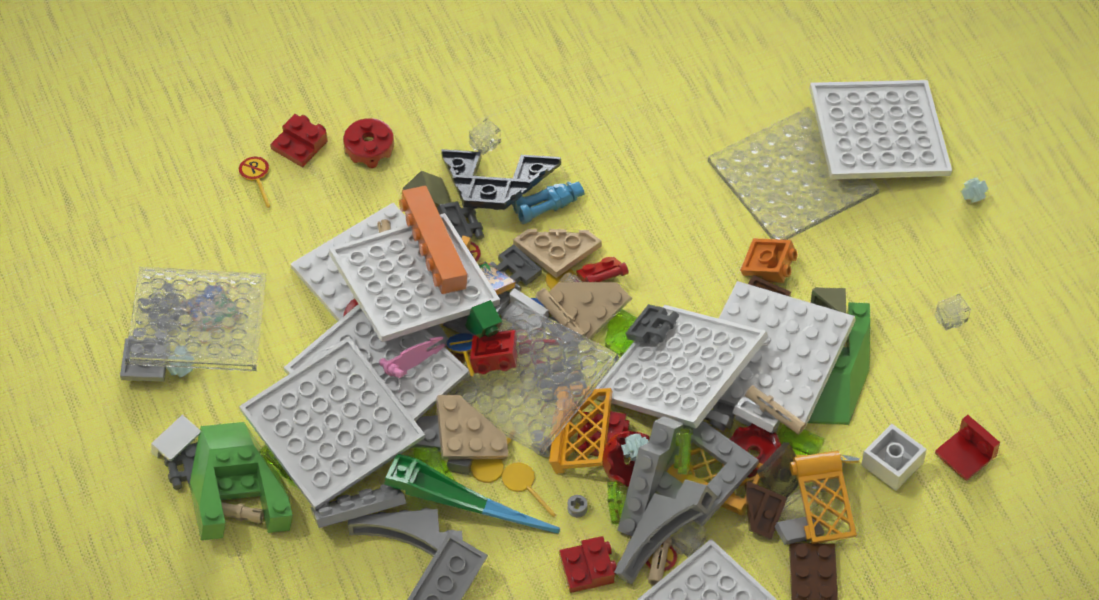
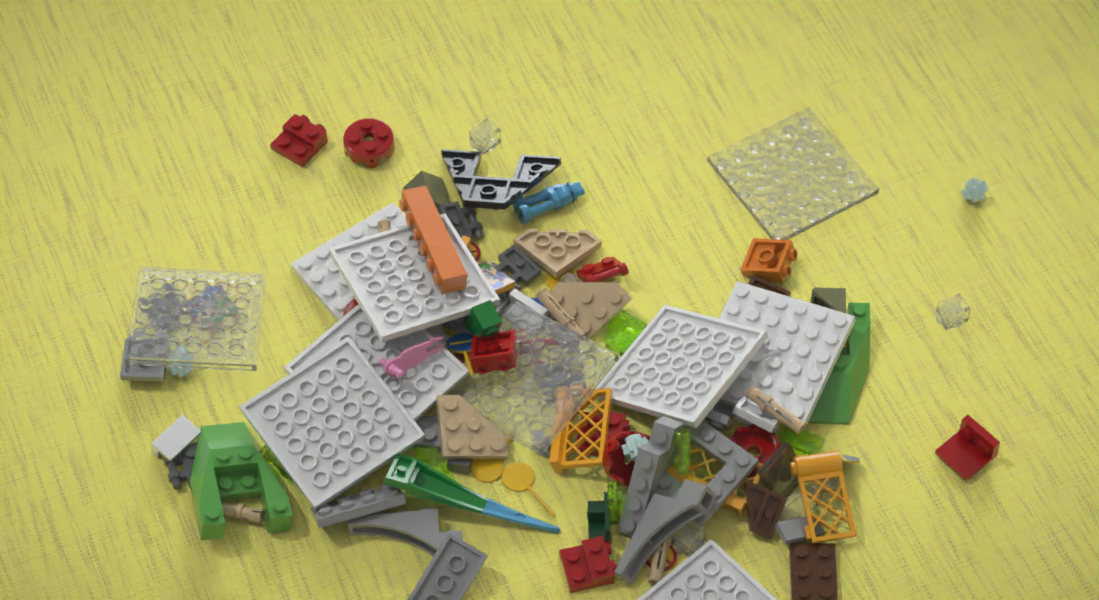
piece [239,156,270,208] -> none
light grey bush [567,495,587,518] -> none
dark grey plate [626,304,679,347] -> none
white plate [809,80,952,179] -> none
white brick [861,424,927,491] -> none
none -> dark green panel [587,492,612,544]

